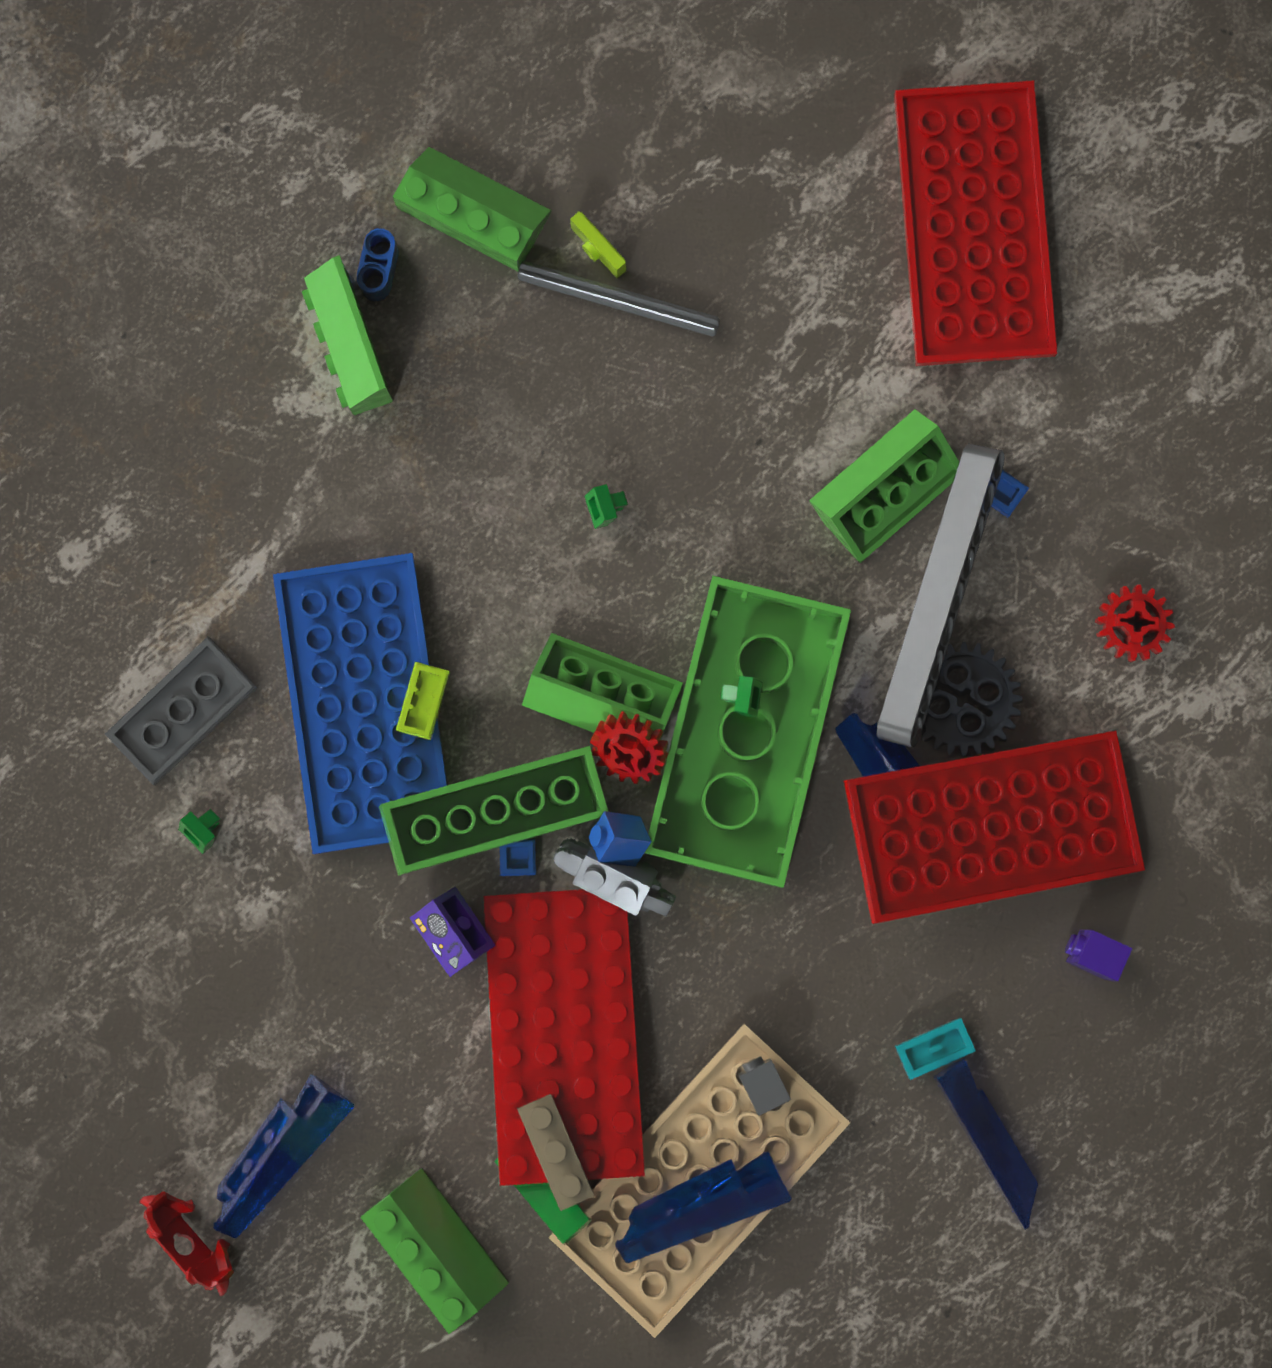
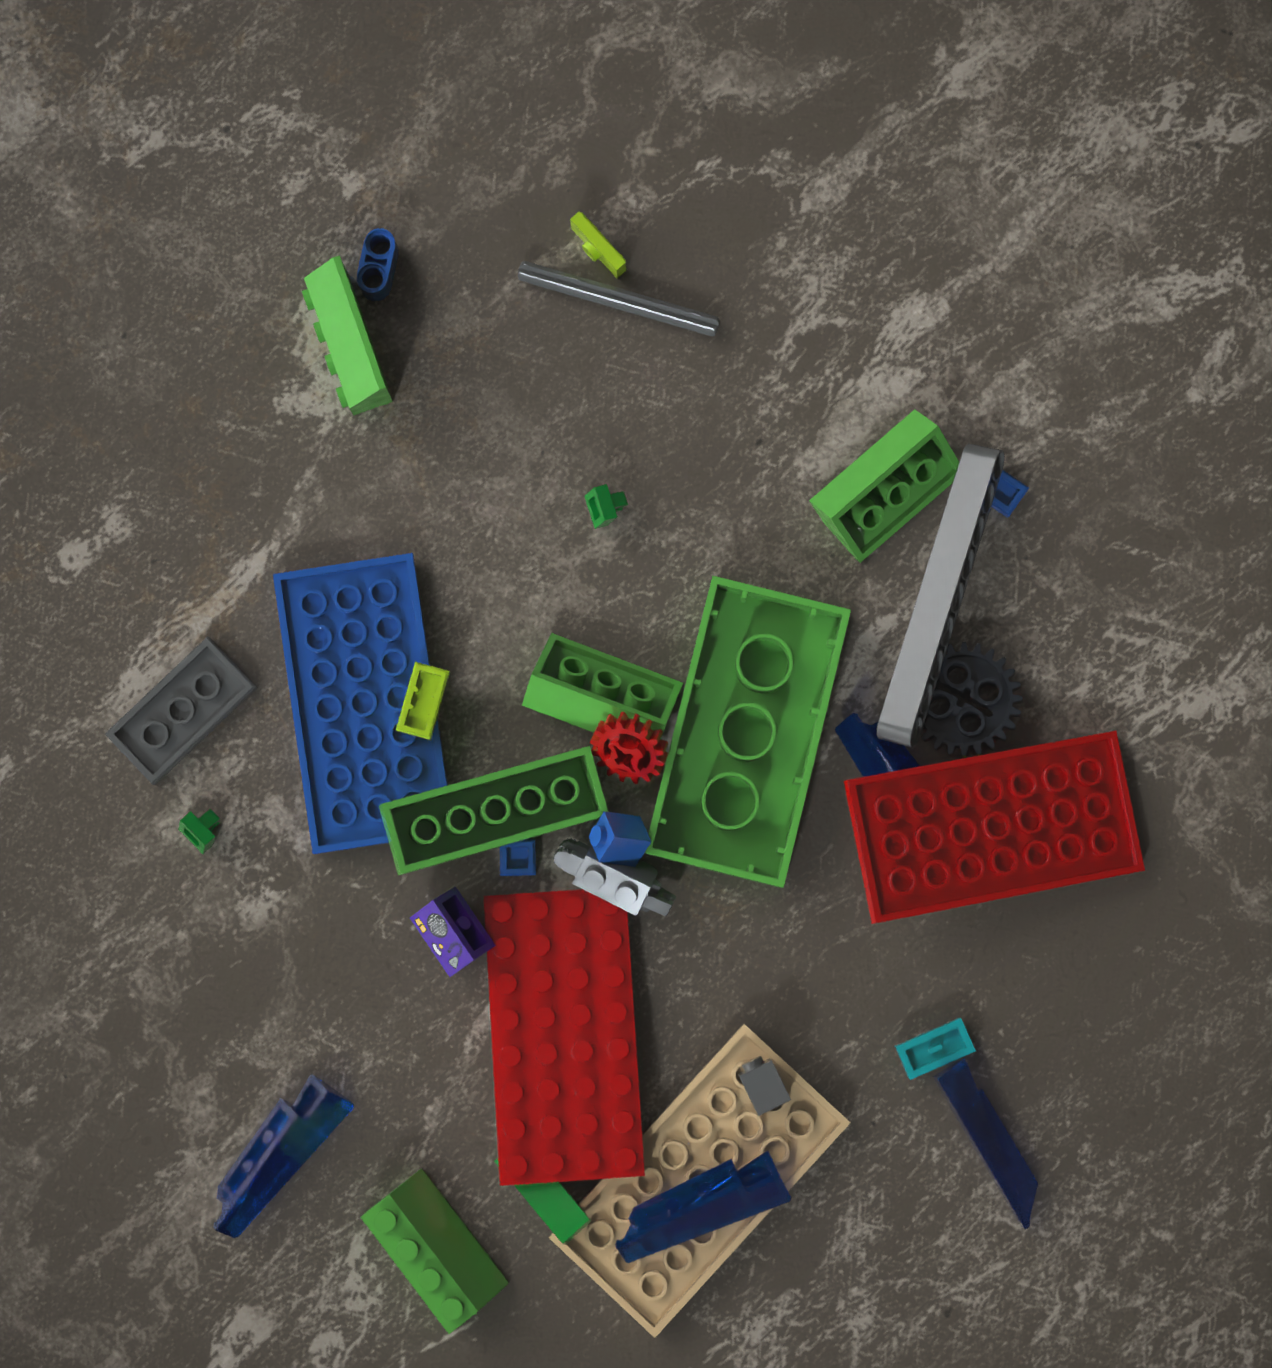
red piece [139,1191,234,1296] -> none
bright green slope [393,147,551,272] -> none
dark tan plate [517,1094,594,1211] -> none
green tile [720,676,763,718] -> none
red plate [894,80,1057,366] -> none
dark purple brick [1065,929,1132,982] -> none
red gear [1095,584,1175,662] -> none

